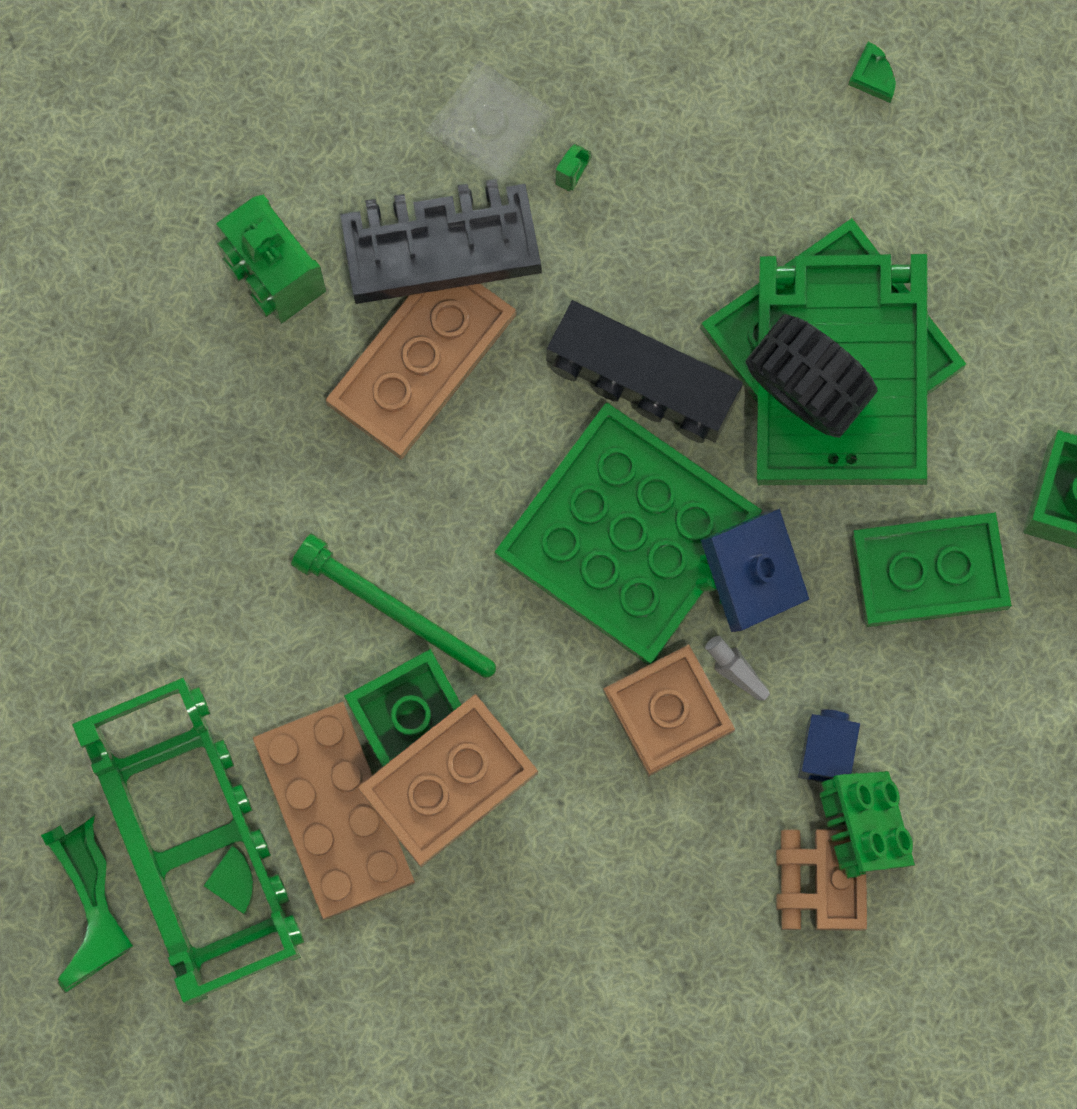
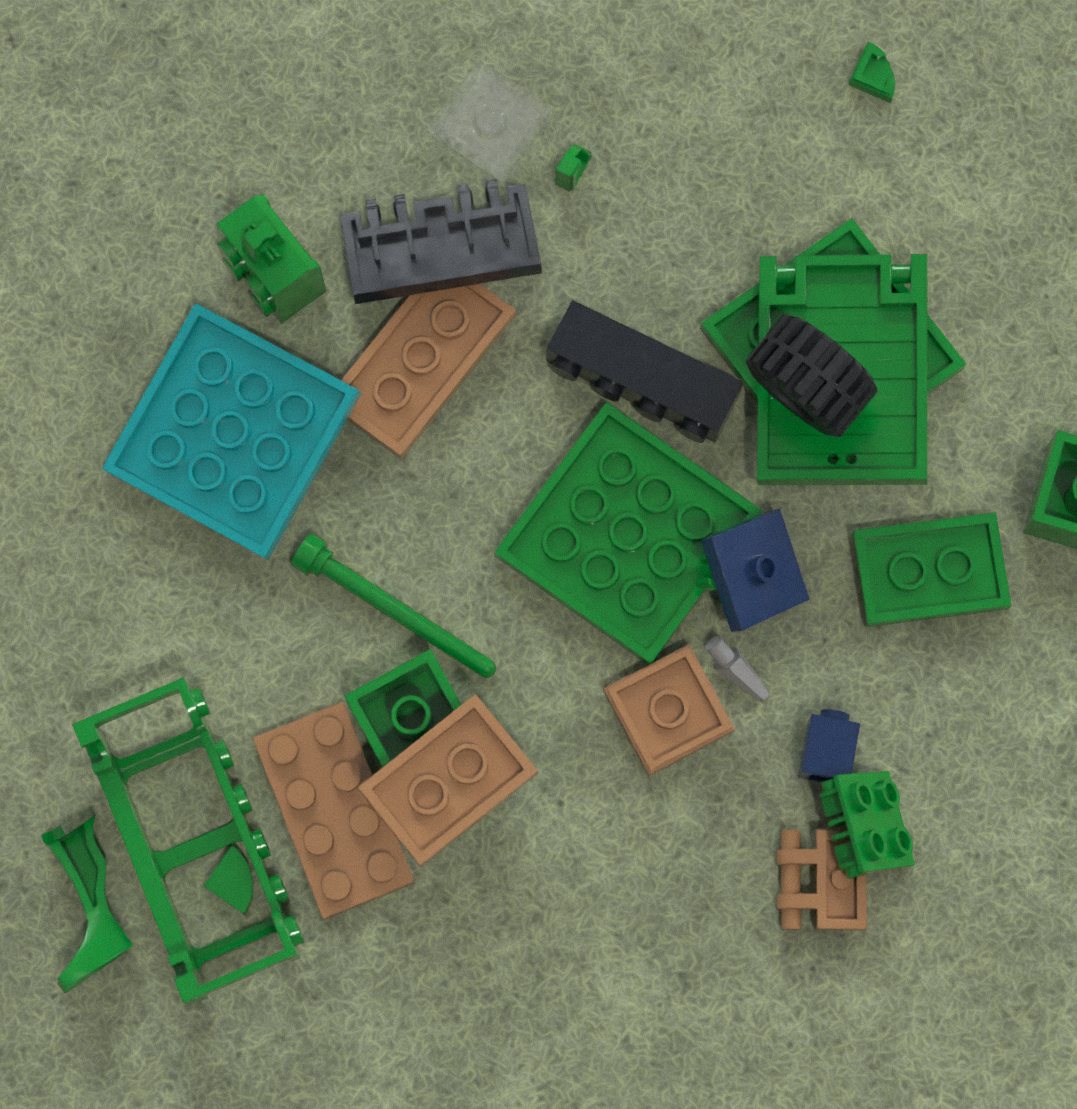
none -> teal plate [102,303,362,560]

